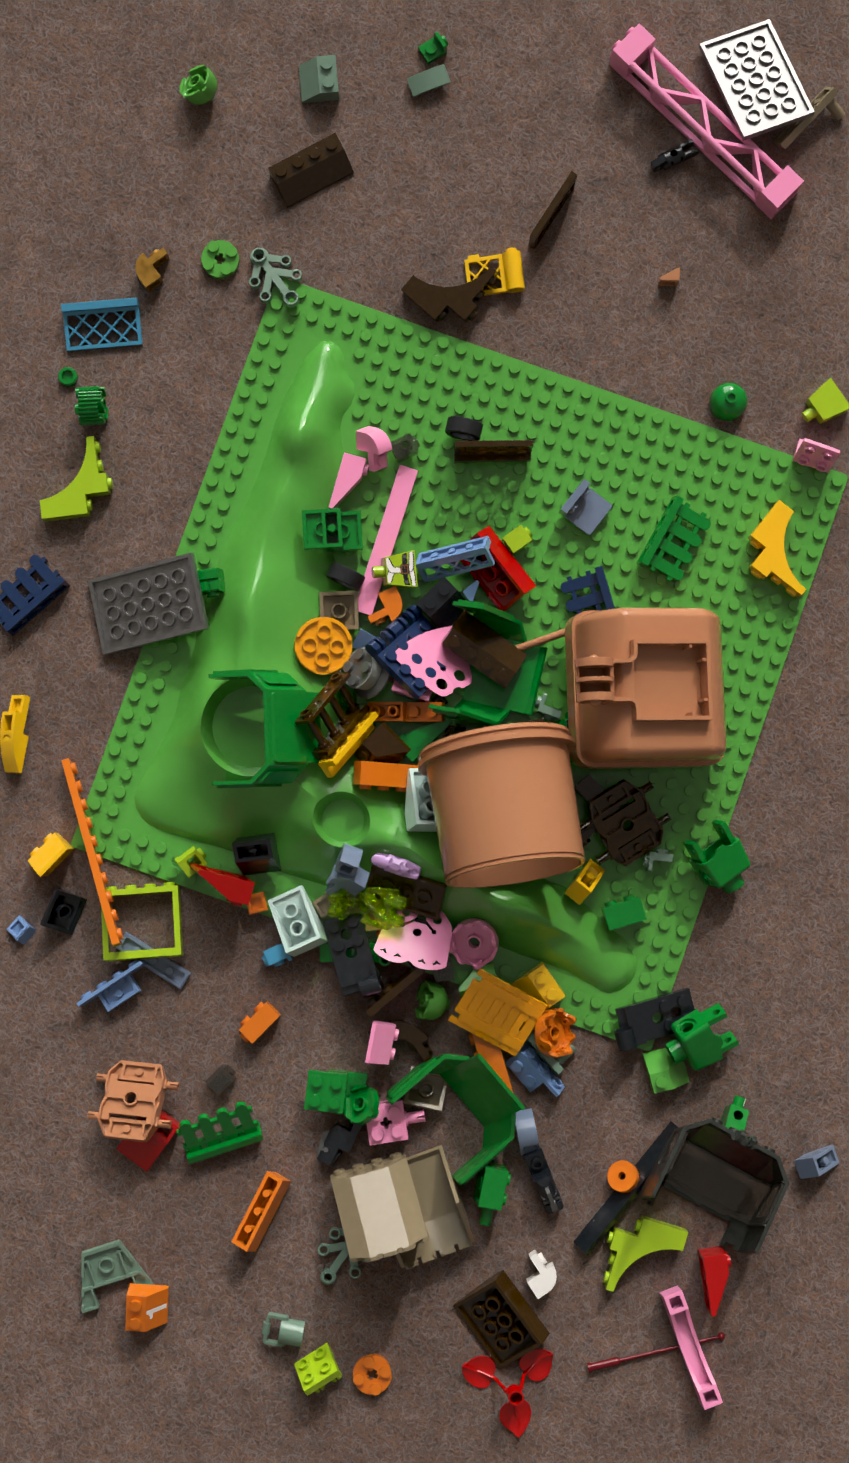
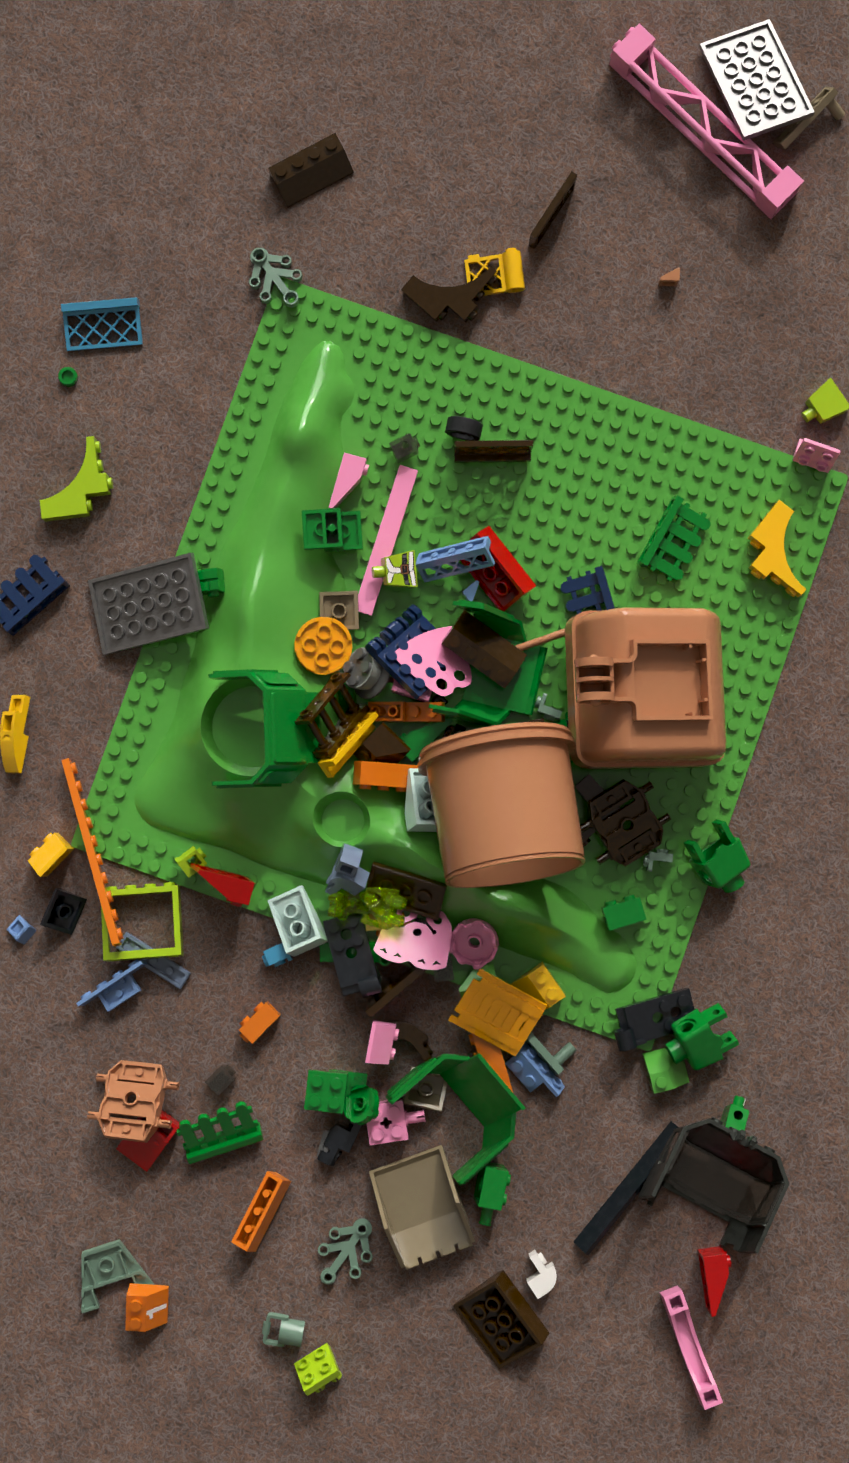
green brick [75,386,109,426] -> none
pearl gold brick [135,248,170,293] -> none
bright green cylinder [180,65,218,105] -> none
bright green plate [201,240,240,279] -> none
black slope [232,833,281,876] -> none
orange tile [247,891,269,915] -> none
sand green slope [299,55,339,103] -> none
dark tan tile [312,893,338,919] -> none
black tyre [326,562,365,591] -> none
dark tan windscreen [330,1152,429,1262] -> none
medium blue slope [352,629,375,649] -> none
orange plate [353,1354,392,1395] -> none
bright pink brick [356,426,392,472] -> none
orange brick [367,586,403,626] -> none
lavender hinge [371,852,422,879] -> none
sand green slope [407,64,451,97] -> none
bright green cylinder [415,980,450,1020] -> none
black slope [416,577,465,628] -> none
green bracket [418,31,448,65] -> none
red plant [462,1348,554,1437] -> none
lime brick [501,525,533,555] -> none
sand blue brick [515,1108,539,1155] -> none
black plate [523,1148,564,1214] -> none
orange plate [535,1008,576,1058] -> none
sand blue bracket [559,479,612,535] -> none
yellow slope [565,859,606,905] -> none
dark red piece [587,1332,725,1373] -> none
lime arch [602,1215,688,1292] -> none
orange piece [607,1160,639,1193] -> none
black hinge [651,139,699,173] -> none
green cylinder [709,383,748,422] -> none
sand blue slope [794,1145,839,1179] -> none

